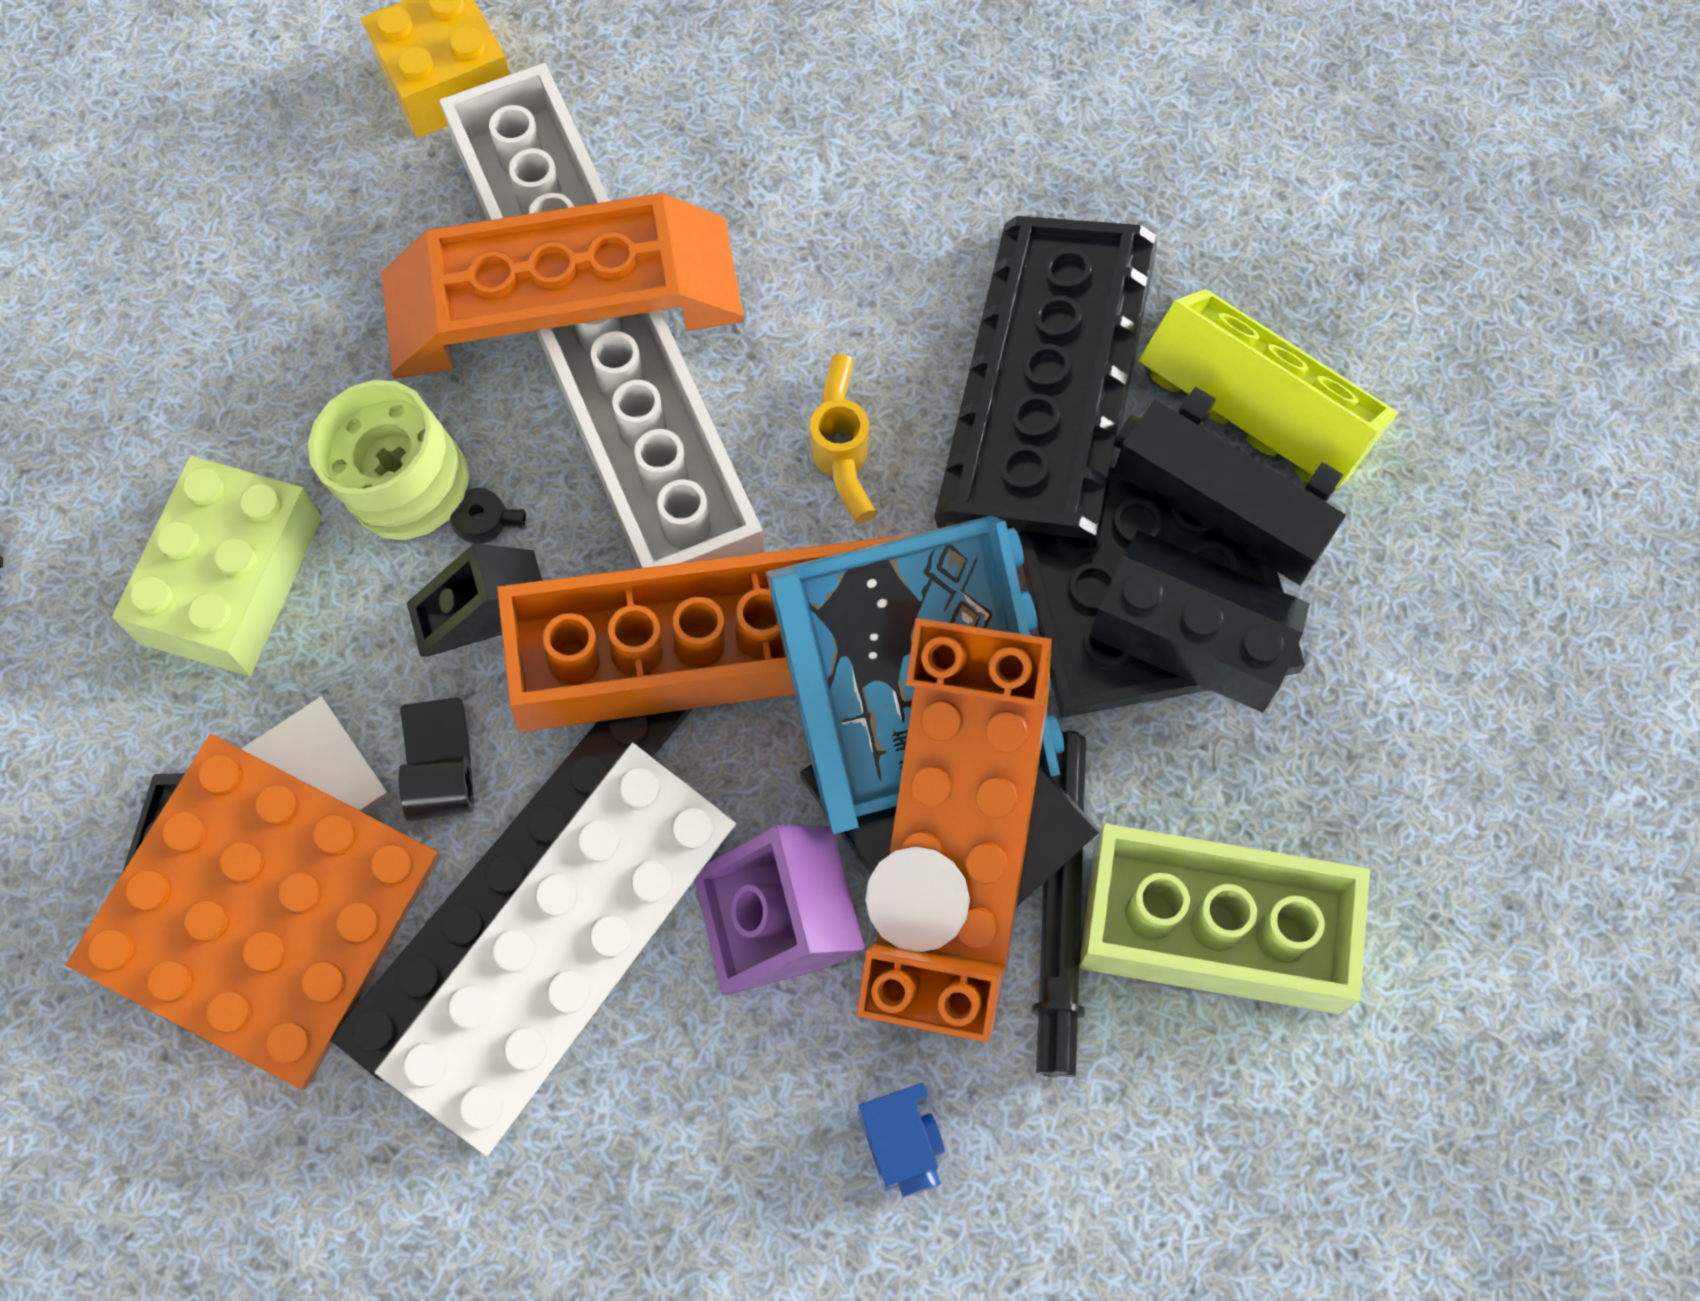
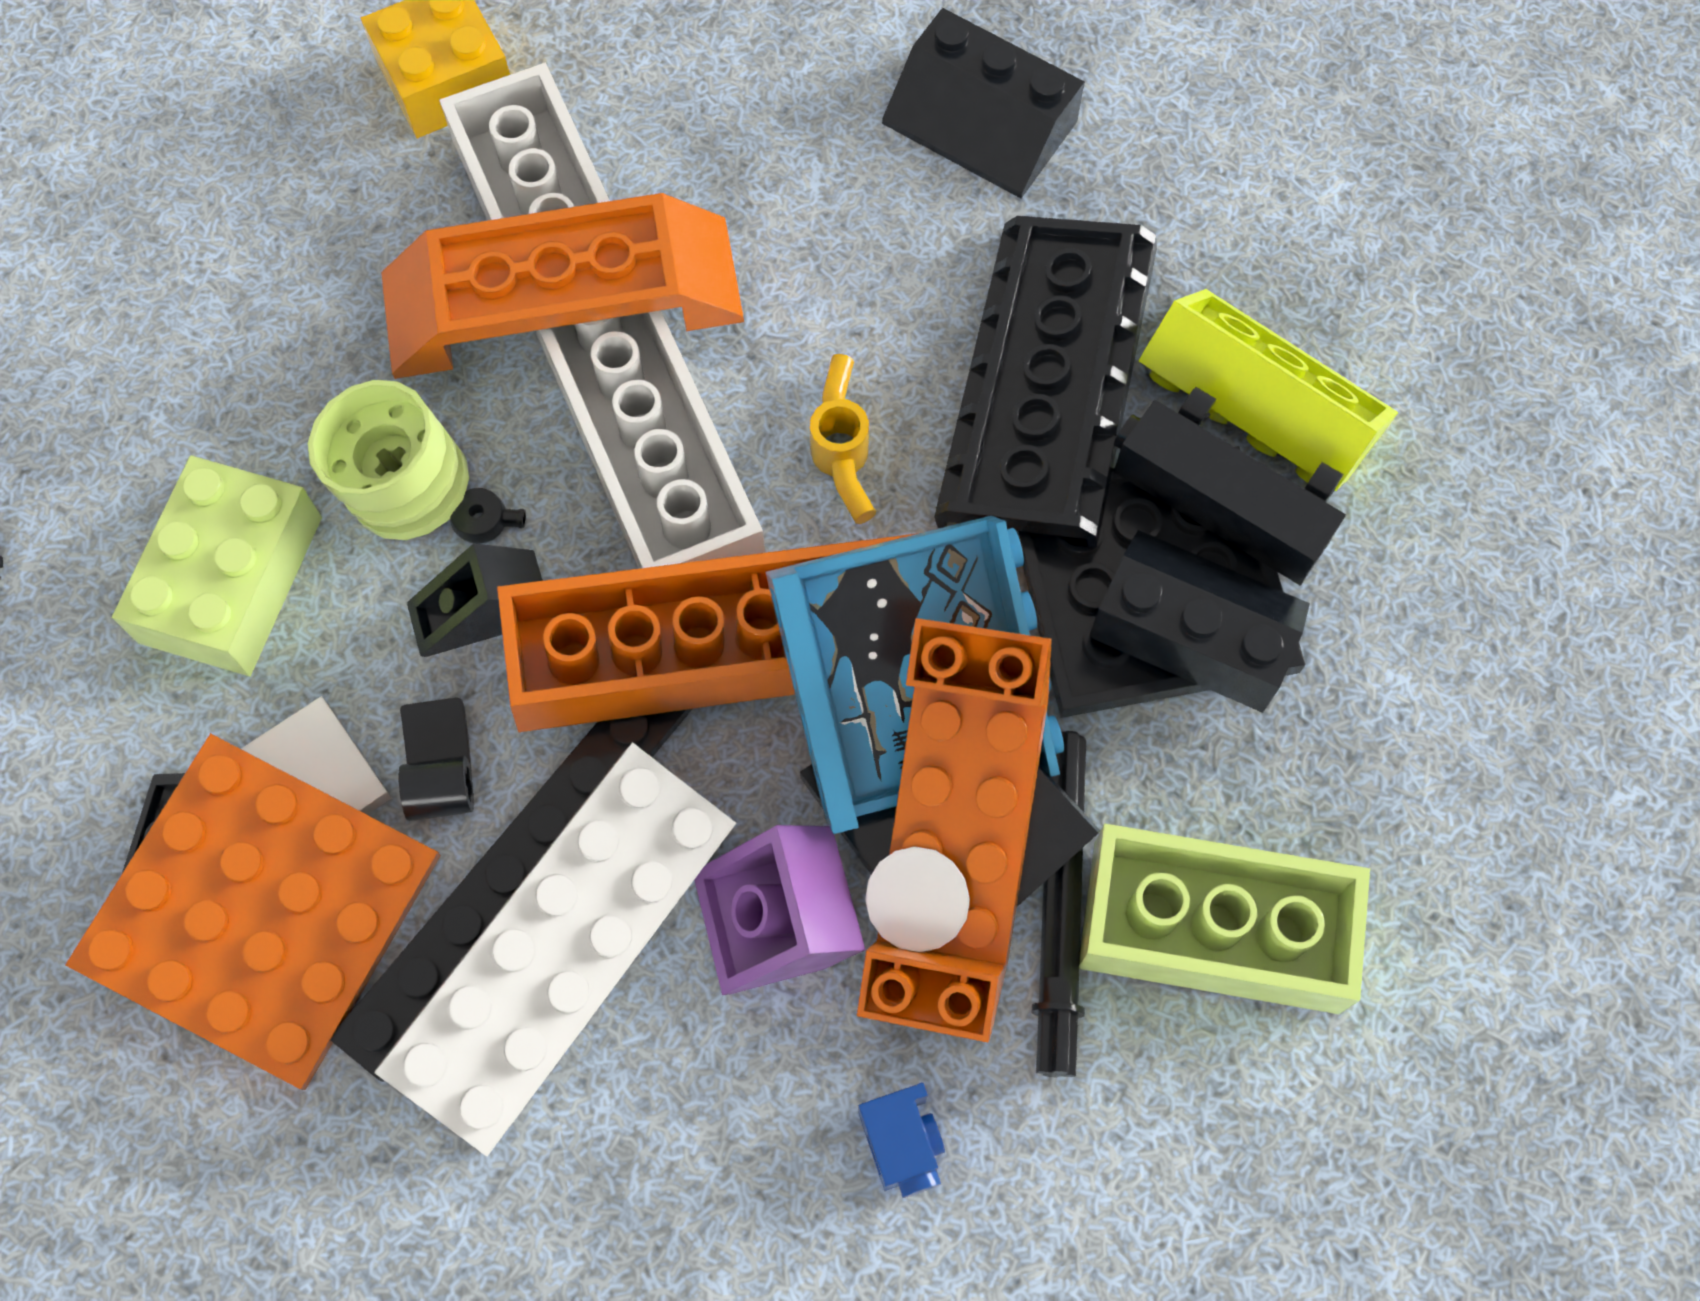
none -> black slope [882,8,1085,199]

